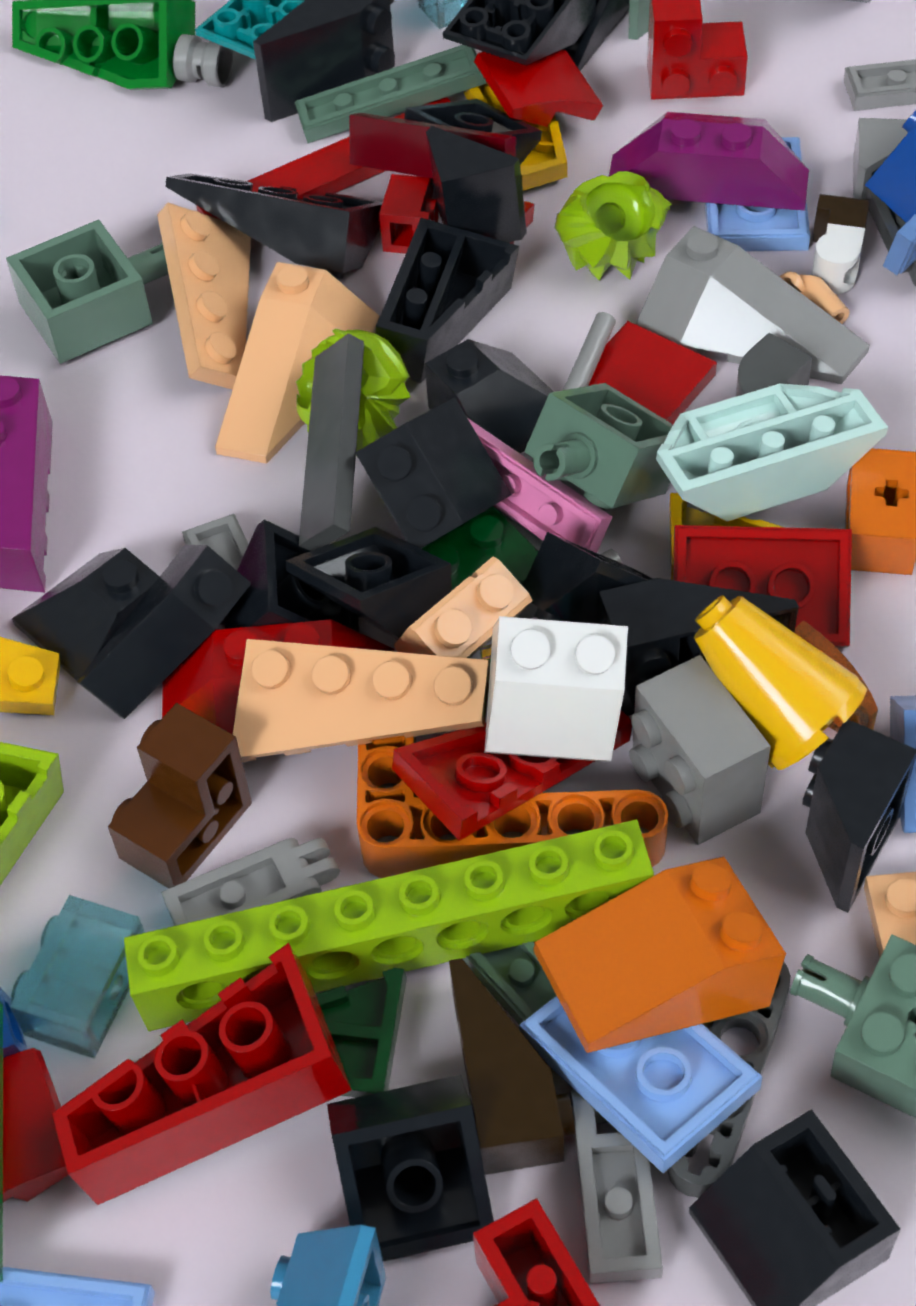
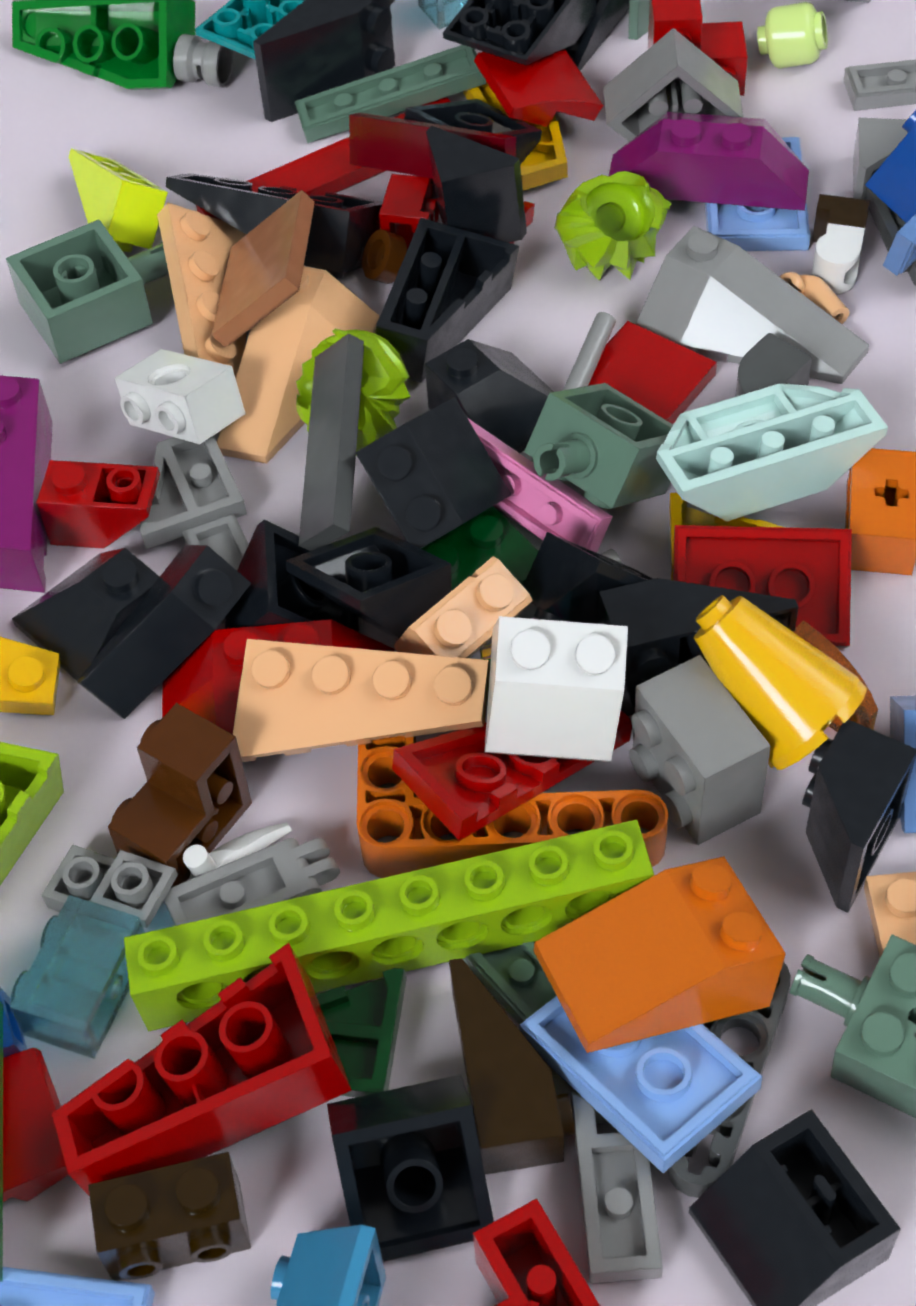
none -> red slope [36,460,160,549]
none -> light grey slope [41,845,178,928]
none -> neon yellow slope [68,148,168,253]
none -> dark brown brick [88,1152,251,1281]
none -> white brick [115,349,246,445]
none -> light grey wing [140,435,247,549]
none -> white bar [183,823,292,880]
none -> nougat tile [211,190,314,347]
none -> reddish brown tile [362,229,407,284]
none -> light grey brick [603,28,743,142]
none -> yellowish green head [757,2,828,68]

